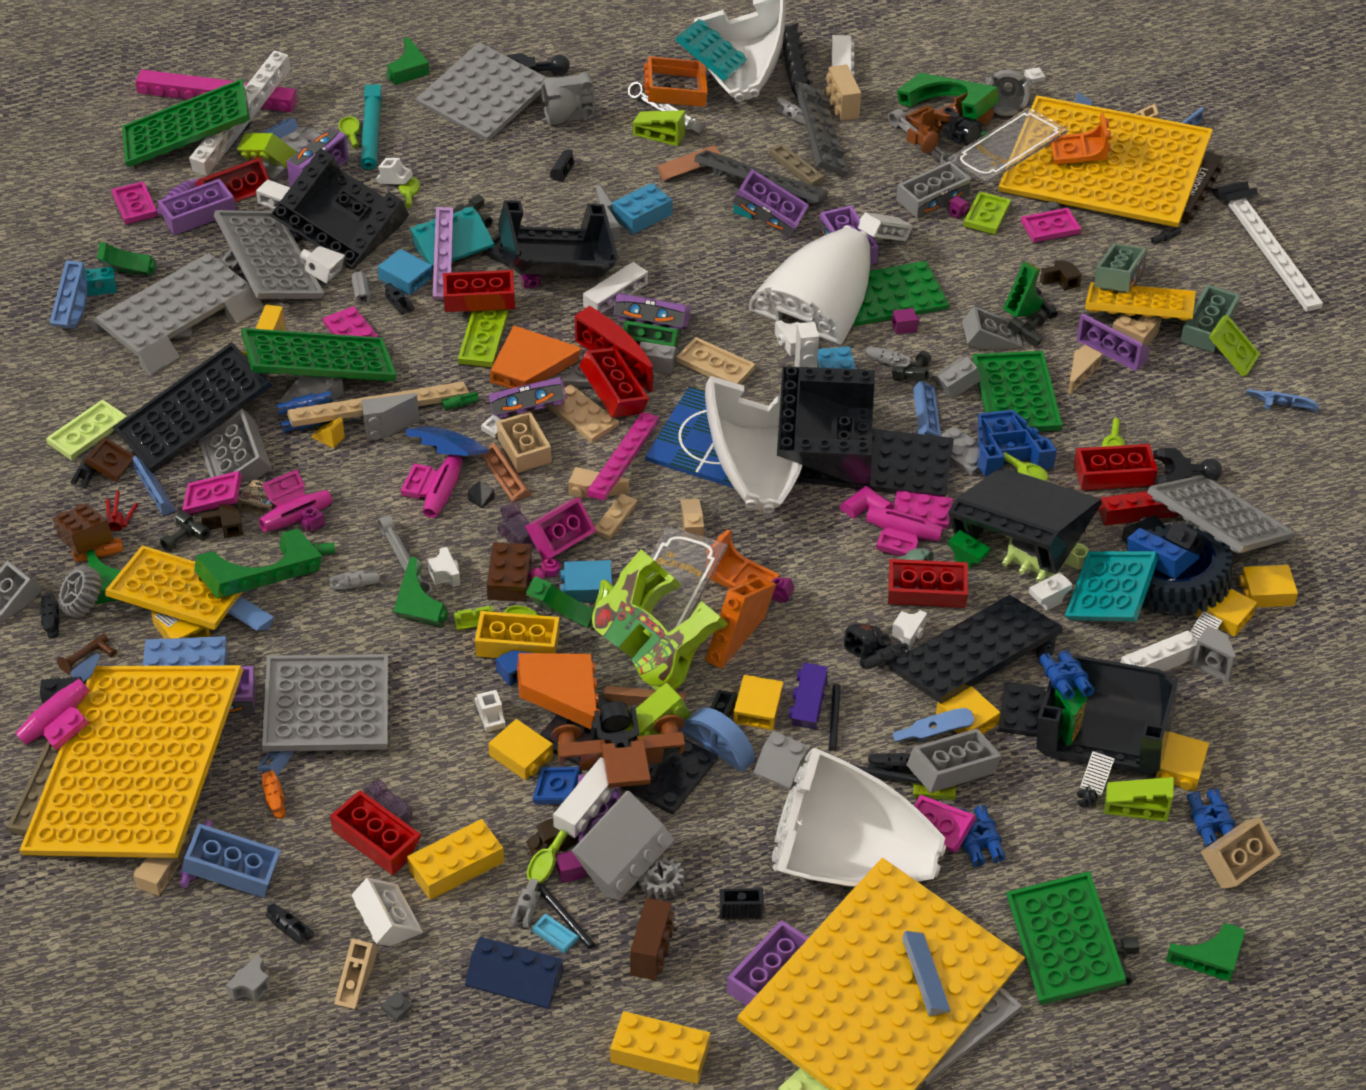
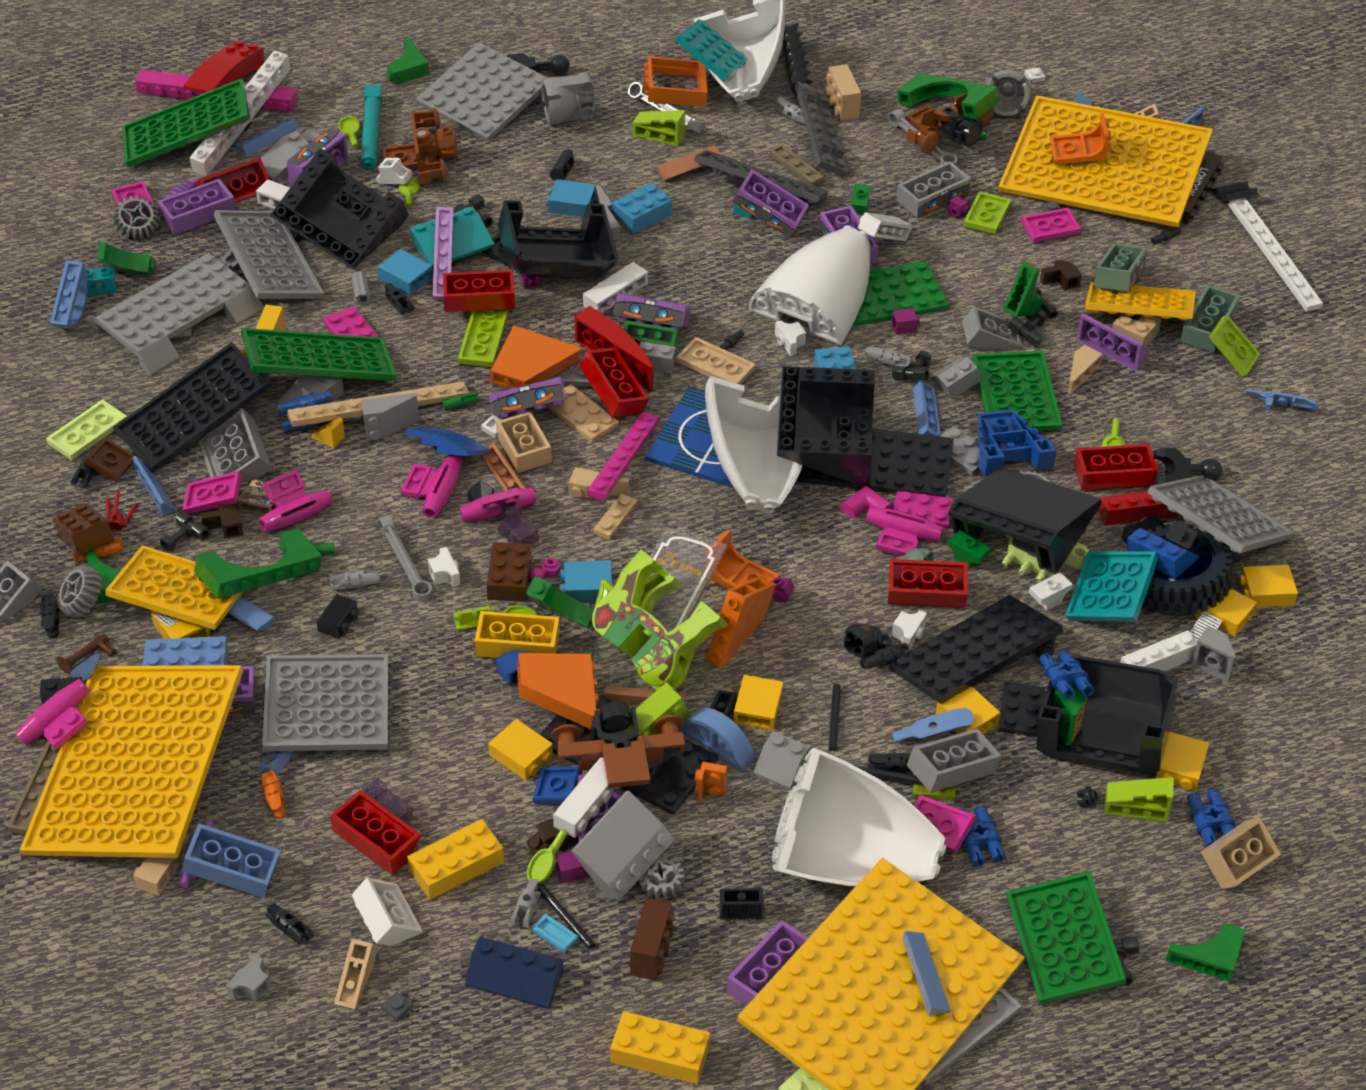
lime wedge [236,133,297,168] -> none
white torso [300,246,345,284] -> none
magenta plate [301,506,325,533] -> none
green arch [393,557,448,627] -> none
white brick [475,690,506,733] -> none
dark pink brick [525,497,596,560] -> none
tan slope [680,499,704,542] -> none
dark purple wedge [789,663,828,729] -> none
white brick [794,322,819,367] -> none
white brick [831,35,854,77] -> none
clear piece [947,107,1069,184] -> none
lime piece [1003,452,1048,481] -> none
white sticker [1080,752,1114,795] -> none
none -> light grey gear [113,195,160,240]
none -> red slope [184,40,264,93]
none -> black brick [317,594,359,639]
none -> dark orange piece [382,107,458,184]
none -> dark pink plate [459,487,536,522]
none -> dark azure brick [546,179,596,217]
none -> orange bracket [695,762,727,802]
none -> black bar [719,329,744,350]
none -> green brick [850,183,871,215]

